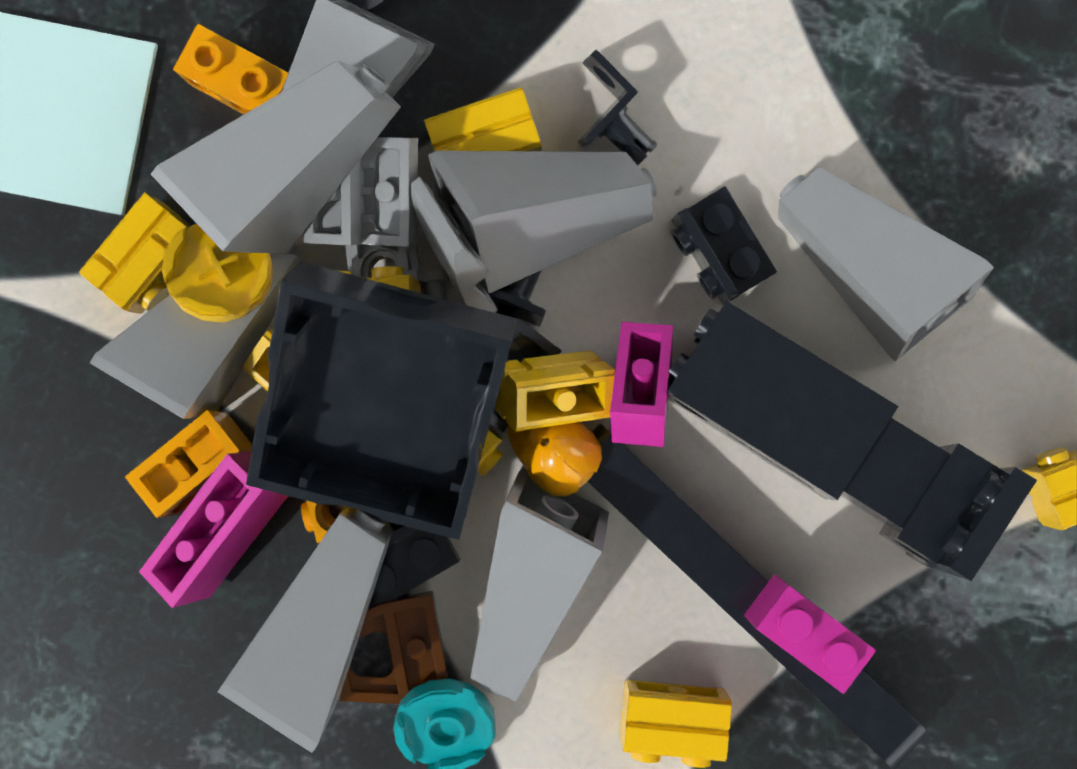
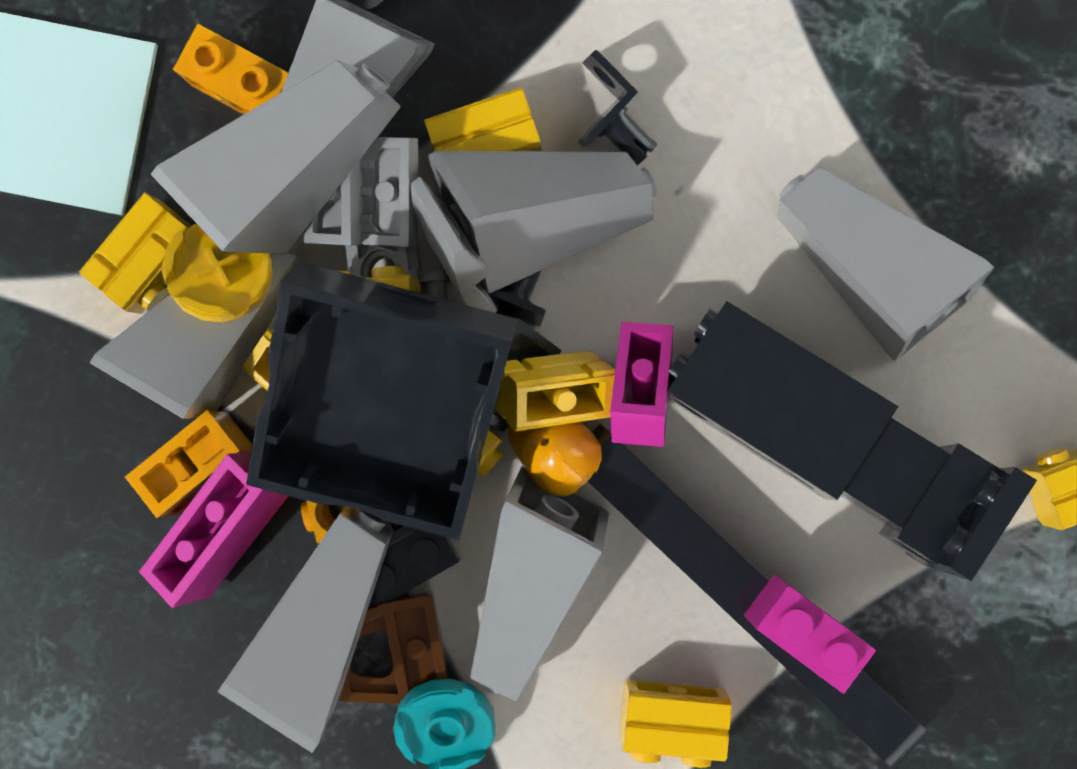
black bracket [671,186,777,305] -> none

